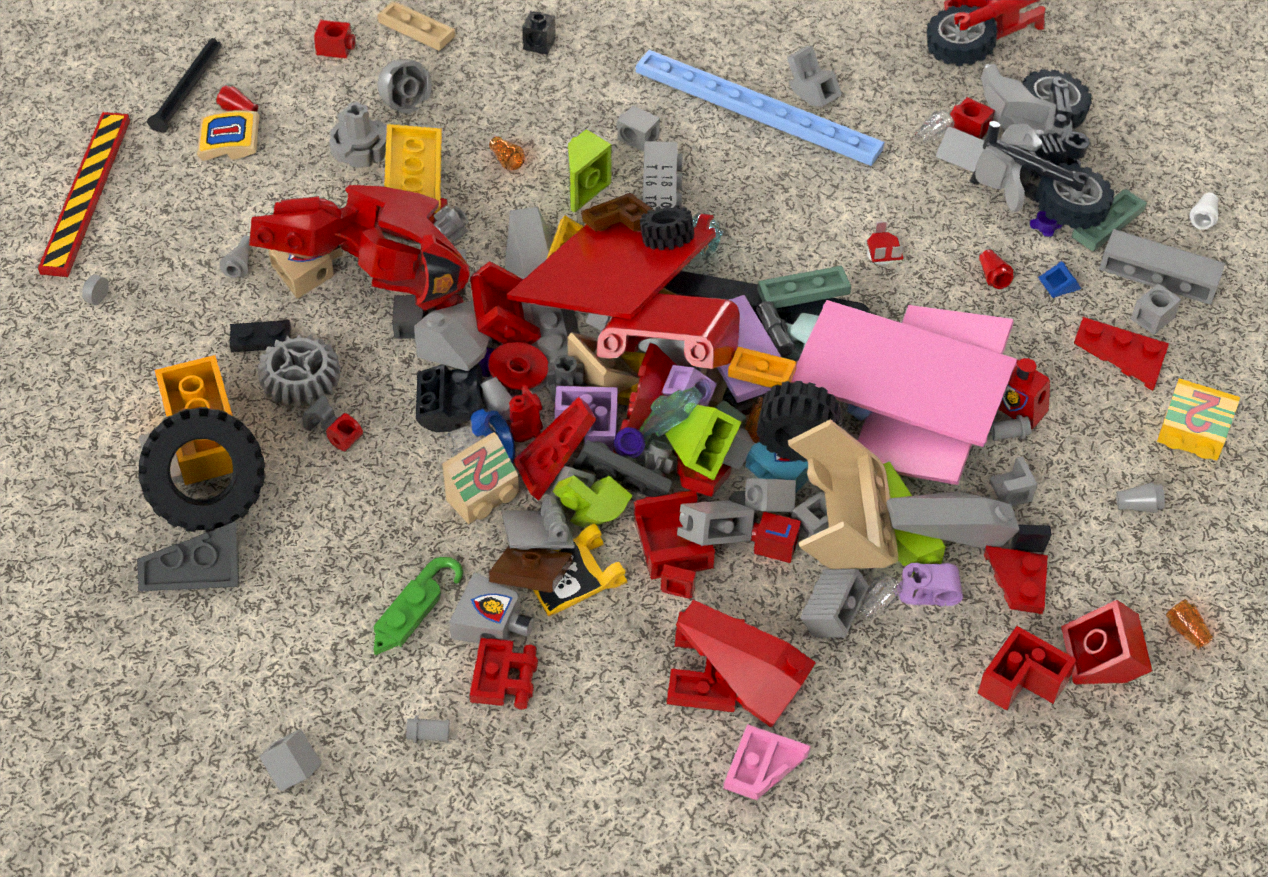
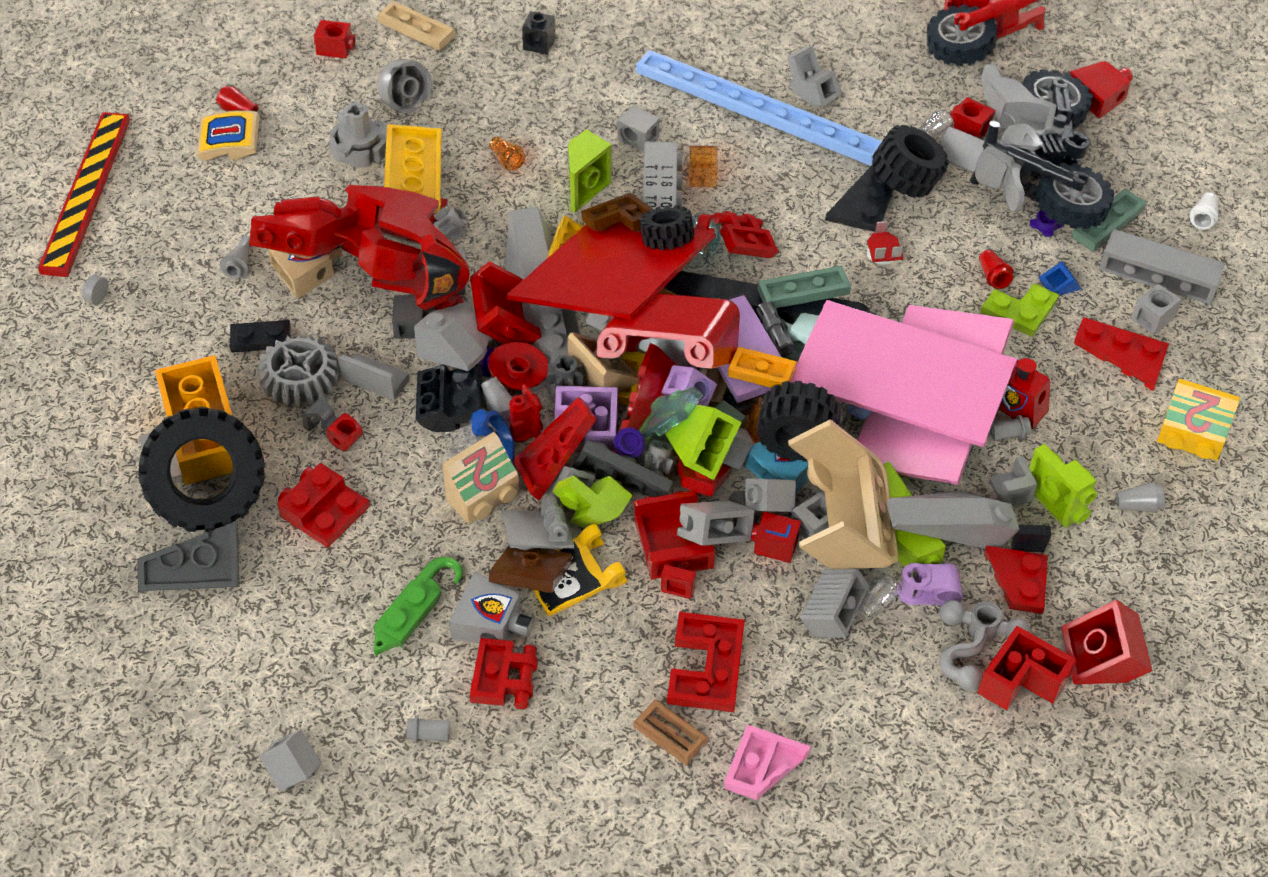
black axle [147,38,222,133] -> none
wedge [675,599,816,728] -> none
clear orange cone [1165,599,1214,650] -> none
none -> red plate [277,463,370,548]
none -> light grey panel [339,353,409,400]
none -> medium nougat tile [633,699,709,766]
none -> clear orange panel [689,145,718,188]
none -> red plate [713,211,779,258]
none -> black wing [825,165,893,232]
none -> black tyre [872,124,949,198]
none -> light grey piece [939,600,1031,692]
none -> lime plate [980,283,1059,337]
none -> lime plate [1029,443,1098,528]
none -> red torso [1070,61,1133,119]

